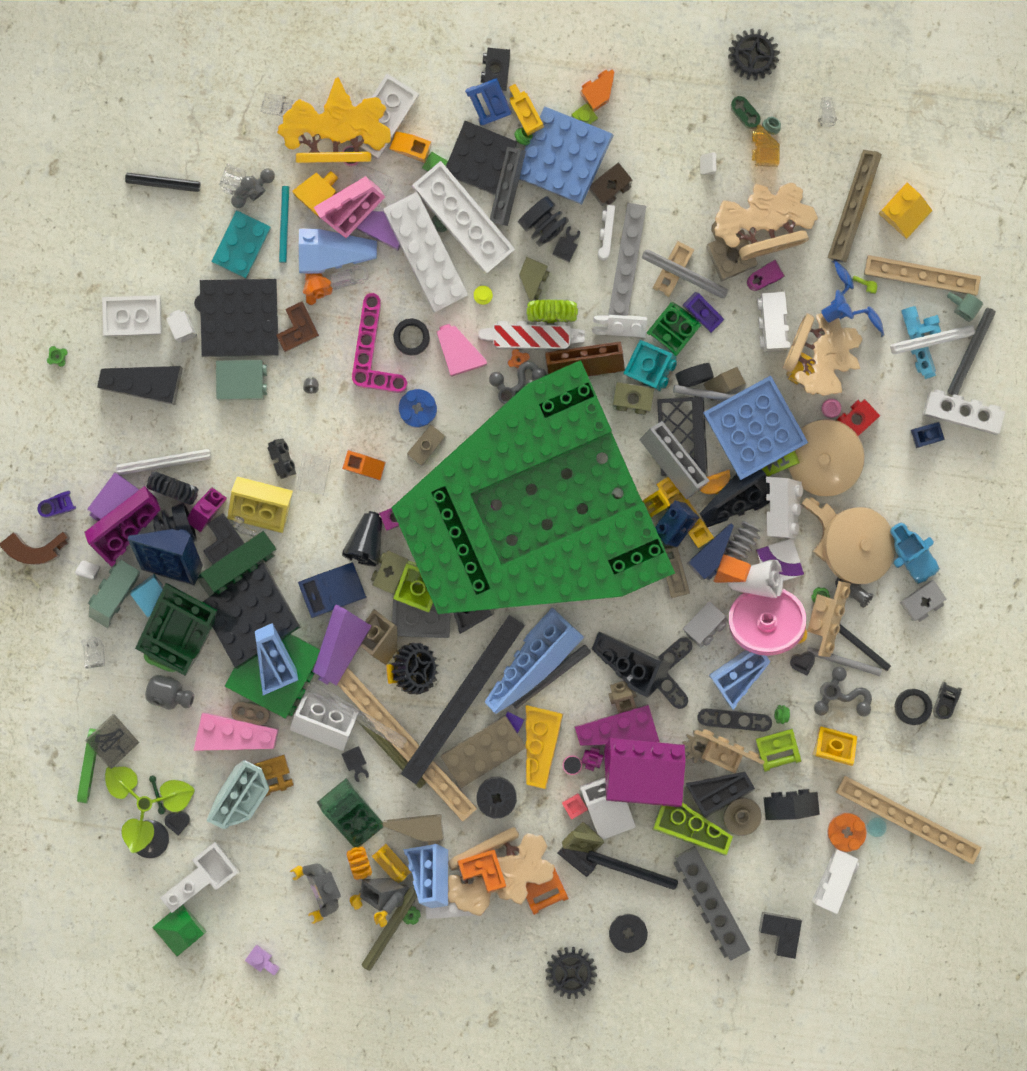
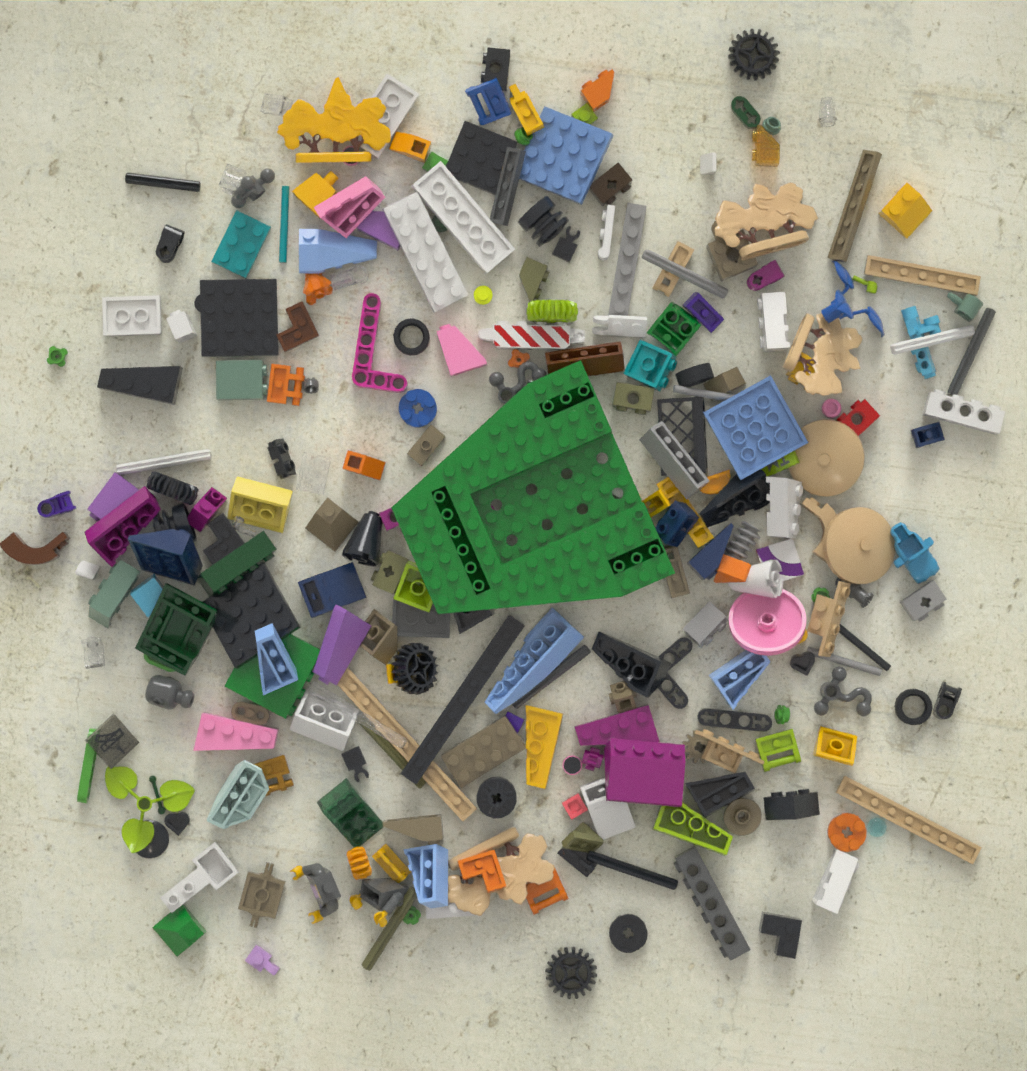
none -> black piece [155,224,185,263]
none -> dark tan plate [238,862,286,928]
none -> orange plate [267,364,305,406]
none -> dark tan slope [305,497,358,552]

